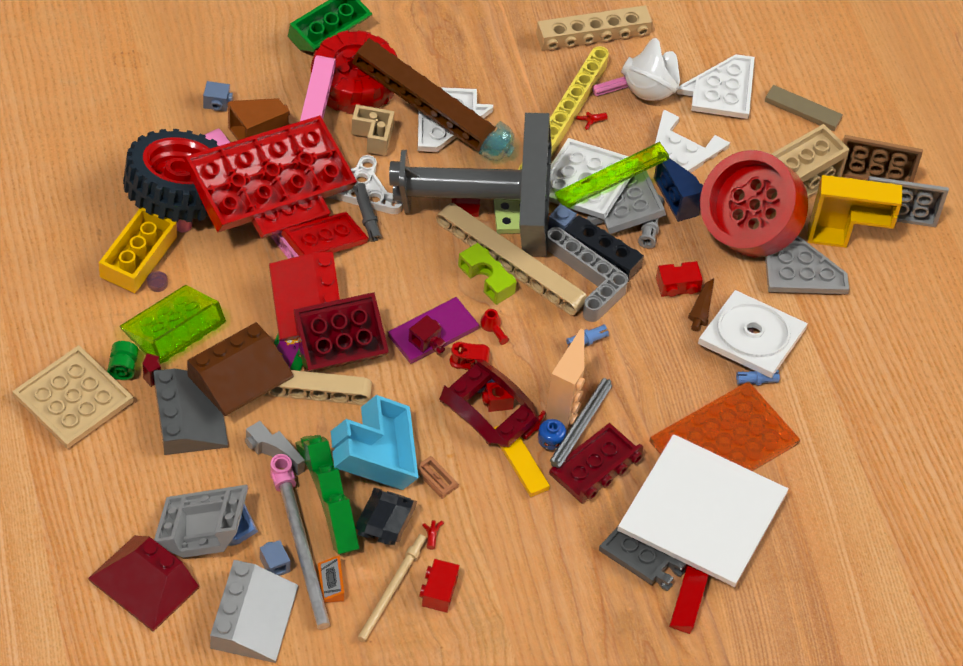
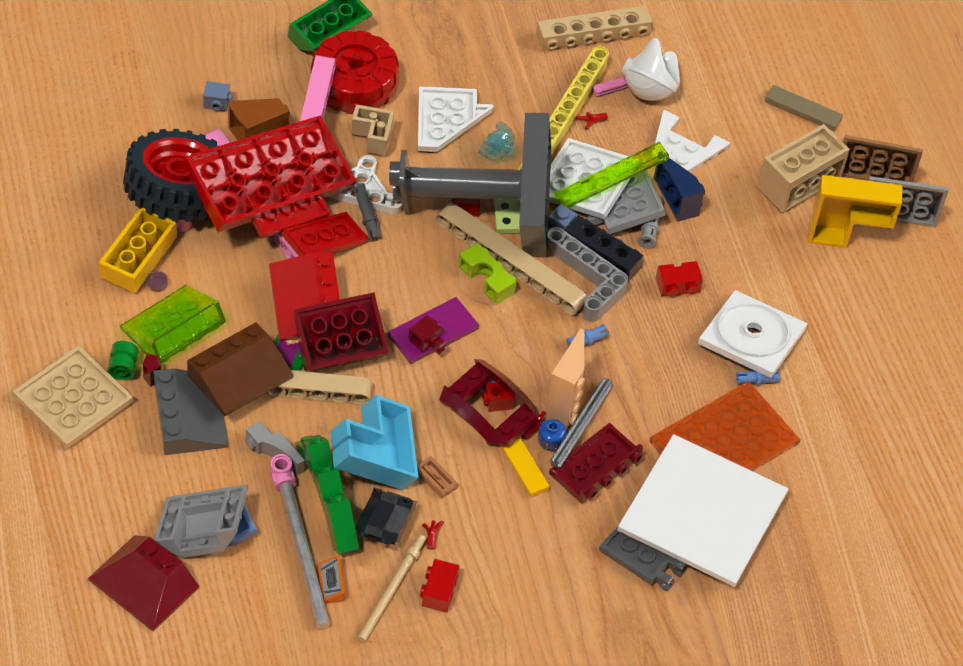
slope [210,560,298,663] -> none
sand blue brick [260,540,290,576] -> none
reddish brown brick [352,38,496,152] -> none
red piece [449,342,490,370] -> none
red bar [480,309,509,345] -> none
red slope [669,564,709,634] -> none
white wing [677,54,755,119] -> none
reddish brown bar [688,278,714,331] -> none
red wheel [700,150,808,257] -> none
light grey wing [765,236,849,294] -> none

